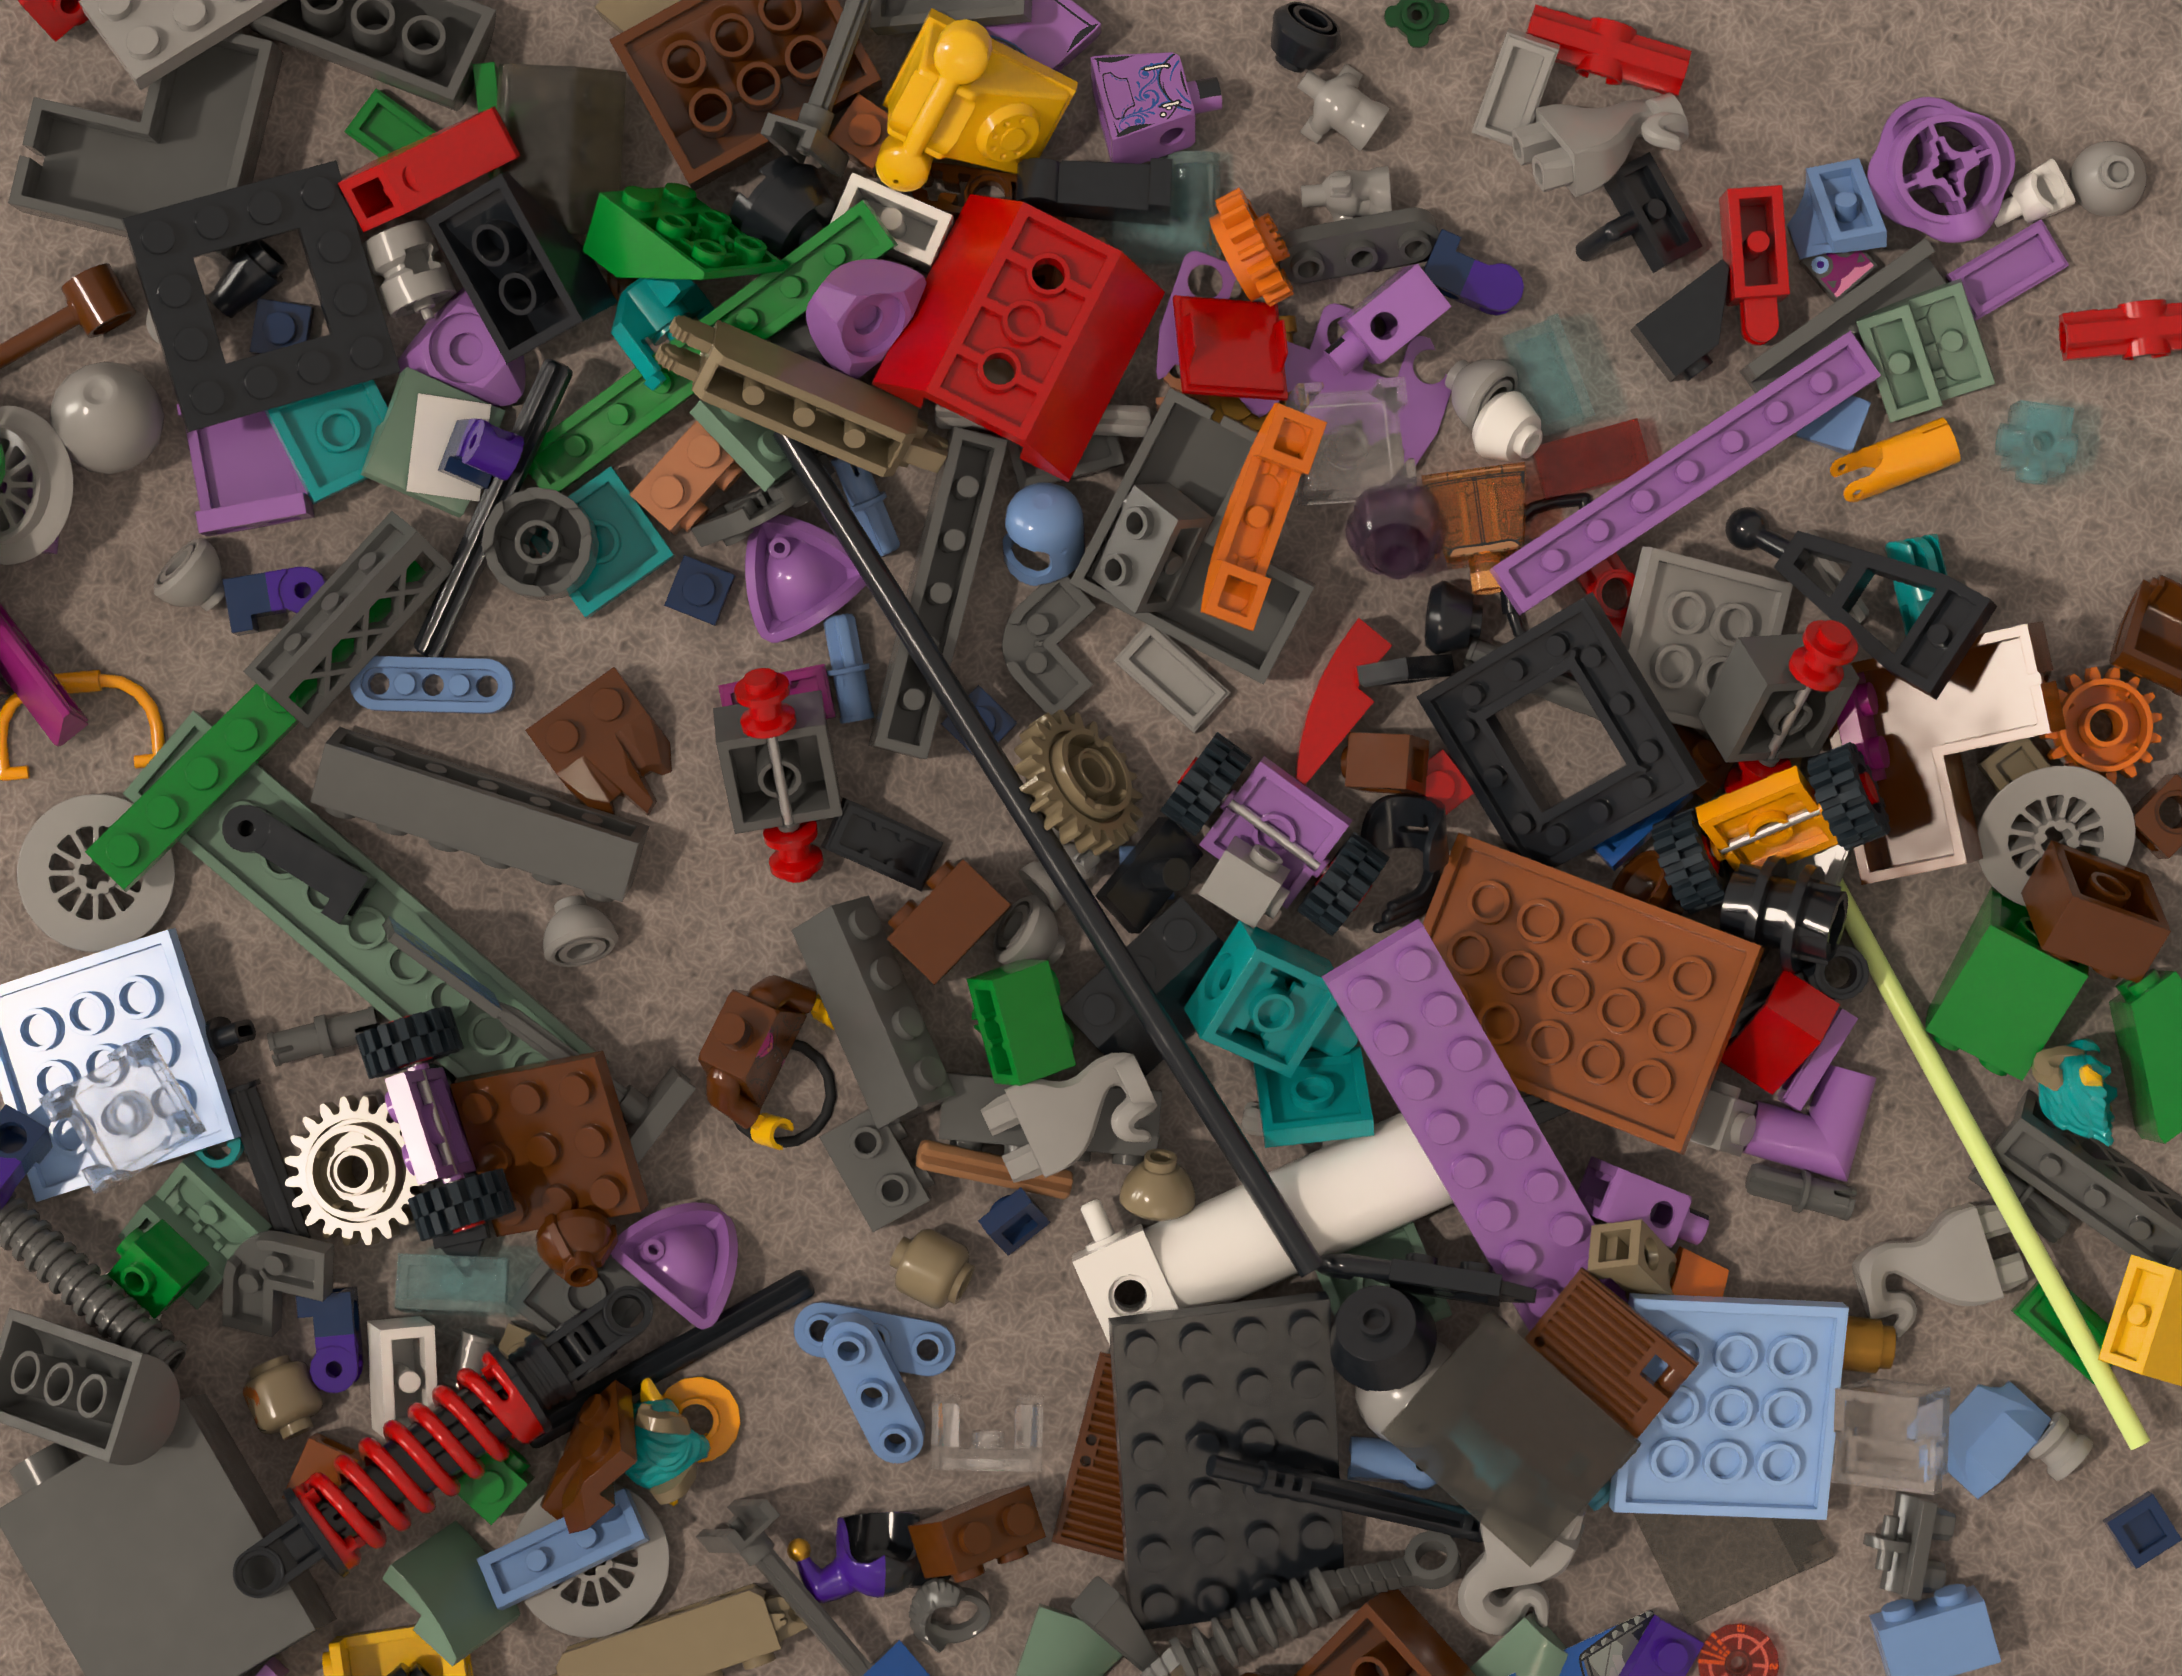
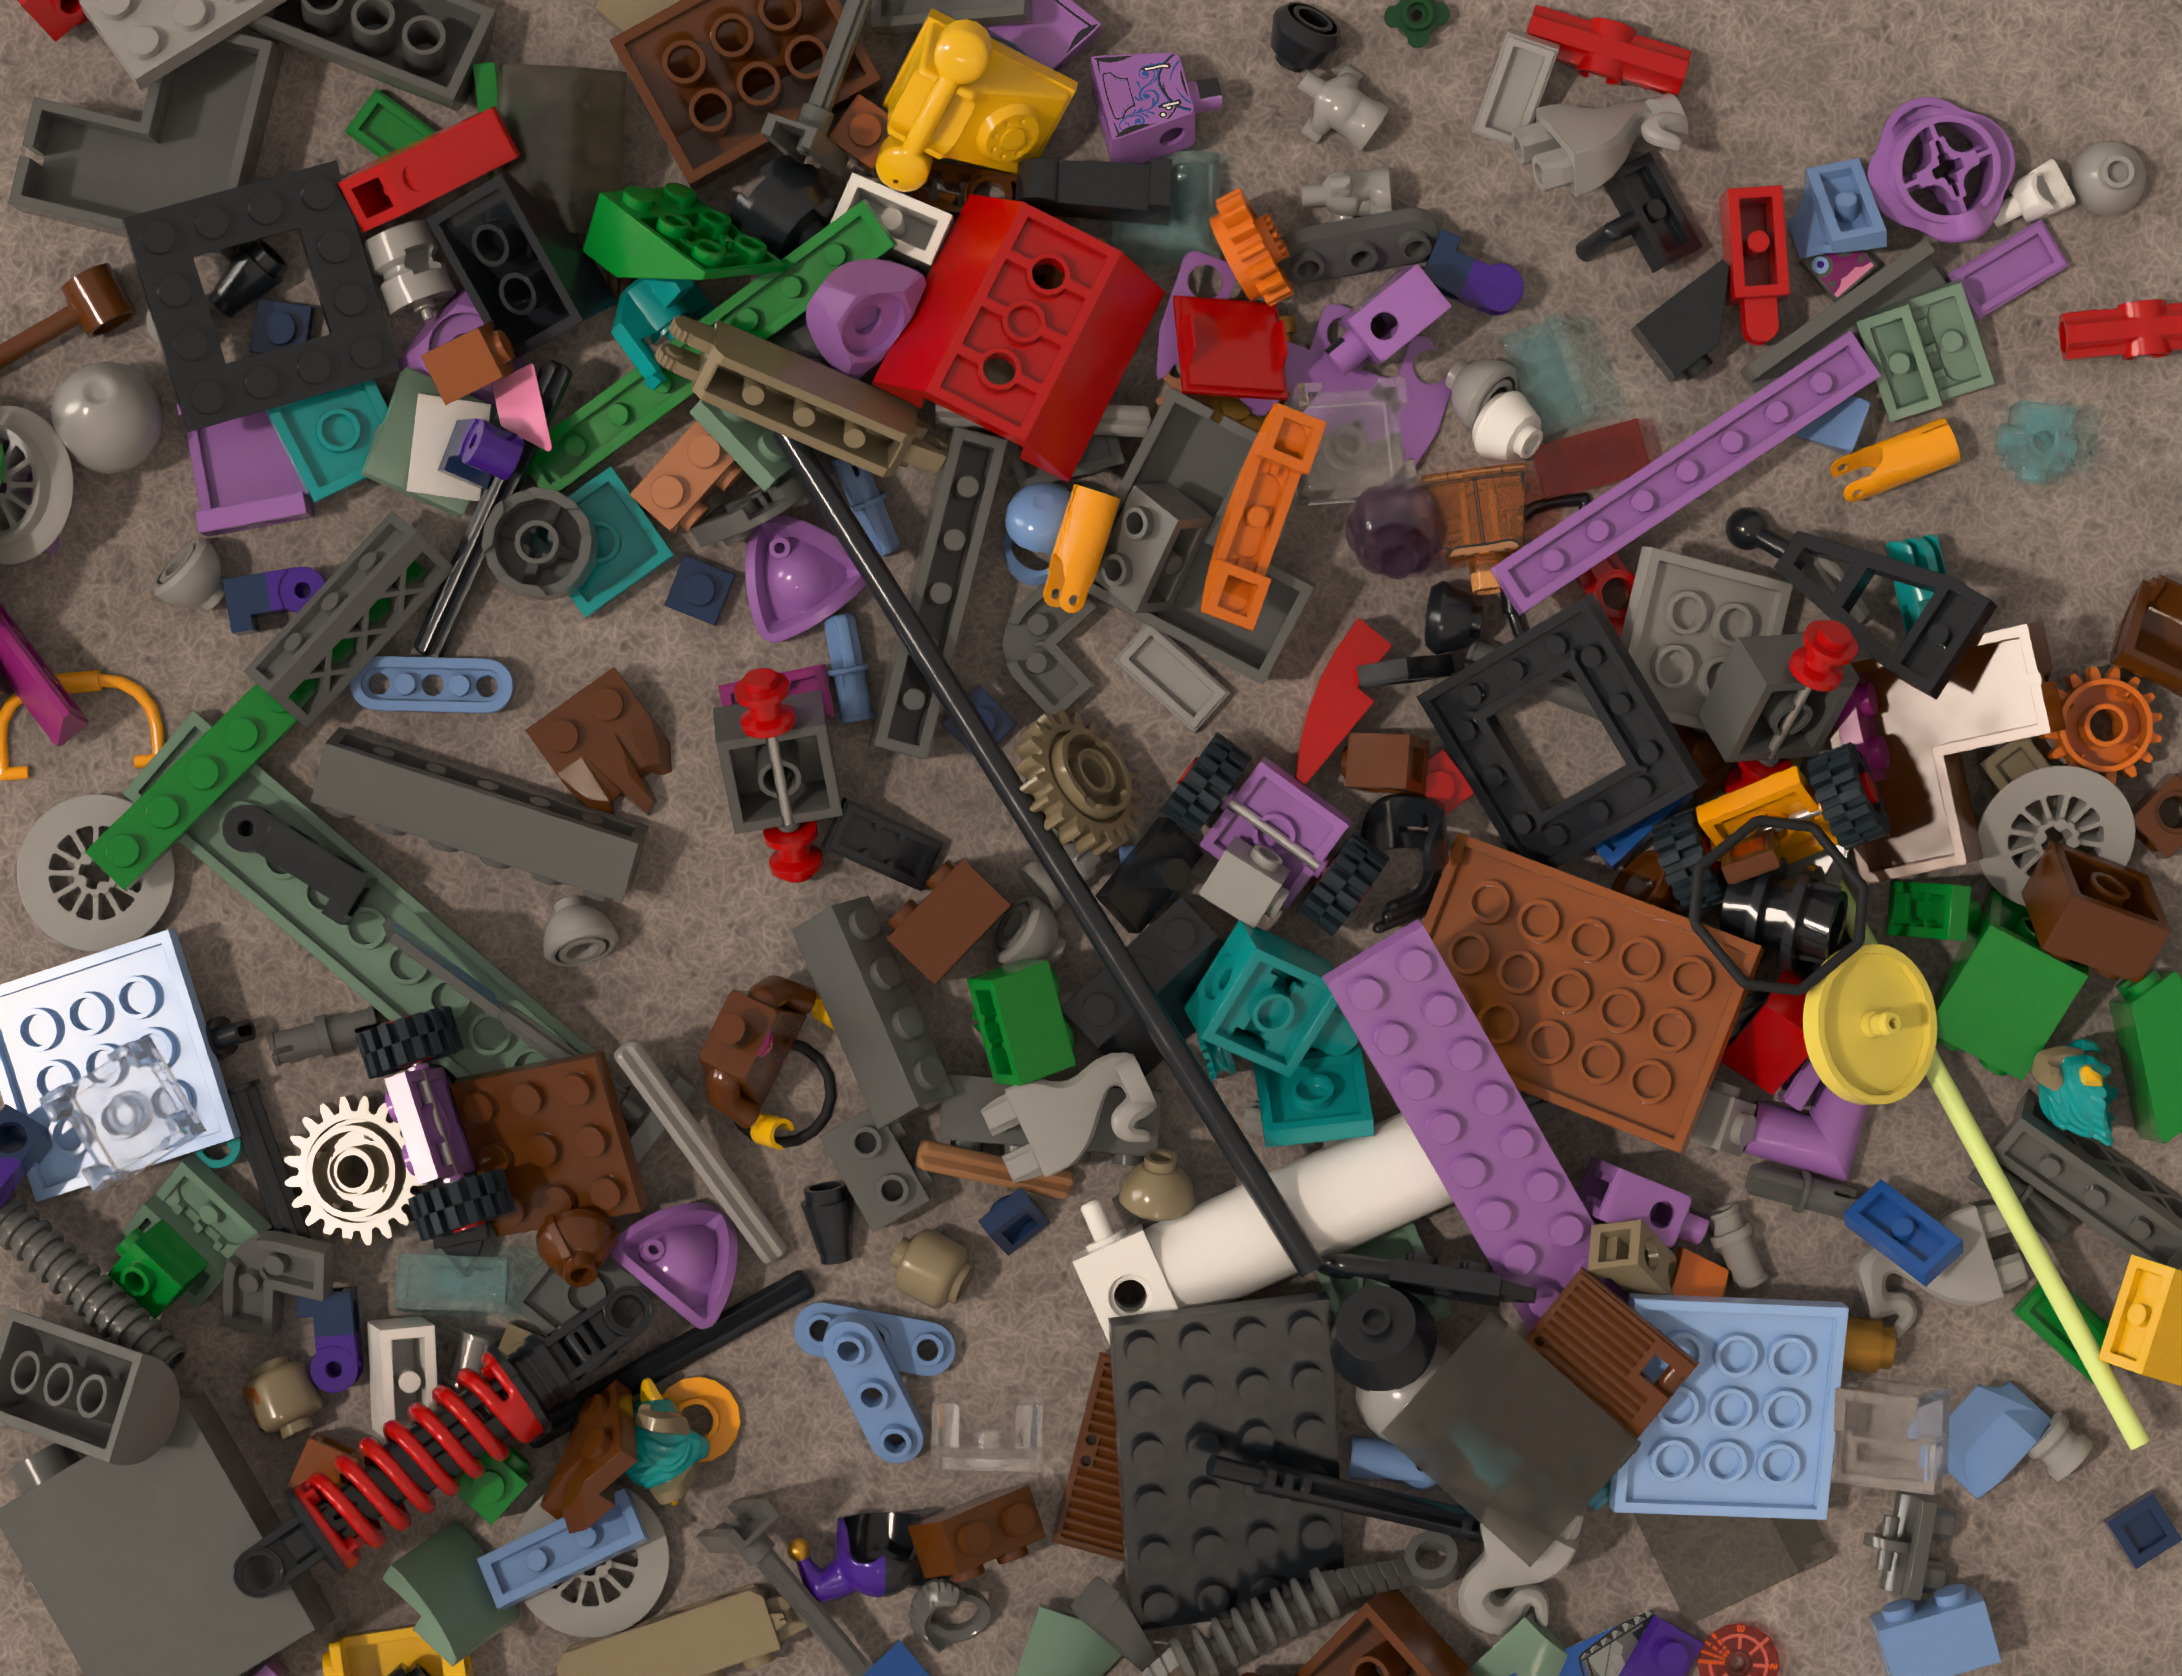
none -> dark orange brick [421,321,515,405]
none -> bright pink sticker [492,364,552,452]
none -> light grey axle [614,1039,787,1264]
none -> black cone [800,1181,854,1265]
none -> light orange piece [1043,484,1121,613]
none -> teal bush [1196,1035,1237,1081]
none -> black piece [1689,815,1868,996]
none -> light grey pin [1706,1202,1768,1291]
none -> reddish brown tile [1721,828,1781,885]
none -> light yellow piece [1803,944,1937,1105]
none -> blue plate [1843,1179,1964,1287]
none -> green tile [1886,881,1981,941]

